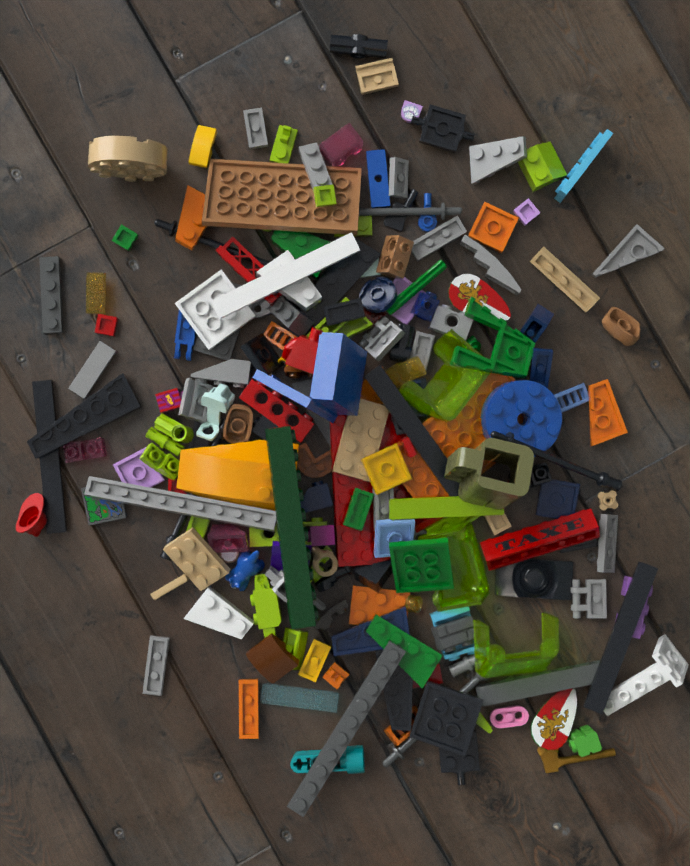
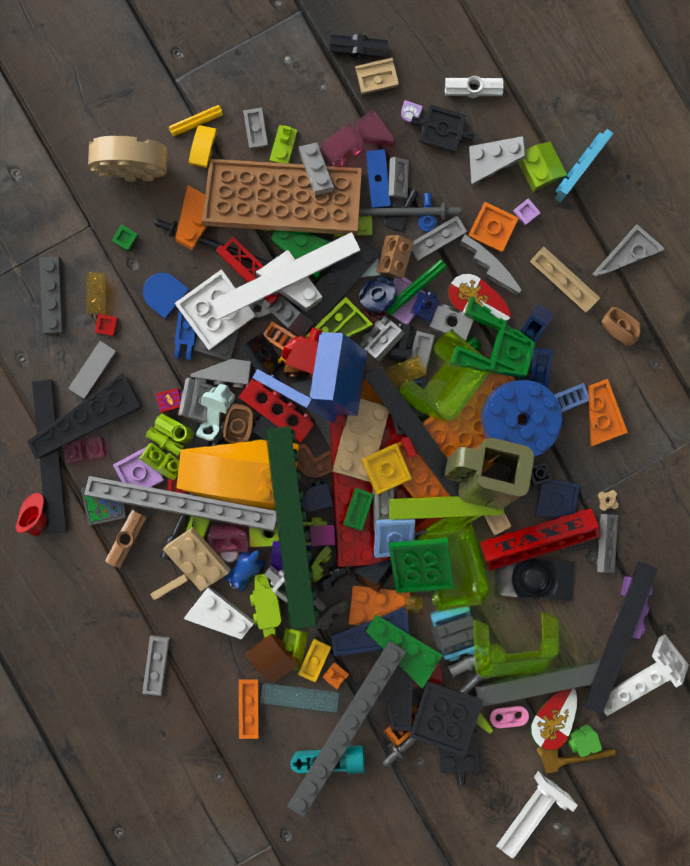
tan piece [311,546,338,577] -> none
lime plate [313,185,337,207] -> none
black tile [323,298,365,326] -> none
black bar [490,431,622,492] -> none
light grey plate [570,579,607,618] -> none
none -> medium nougat piece [105,509,147,569]
none -> blue tile [143,273,189,319]
none -> yellow axle [169,105,223,136]
none -> clear pink slope [354,109,395,147]
none -> white piece [445,76,503,98]
none -> white bracket [496,771,578,859]

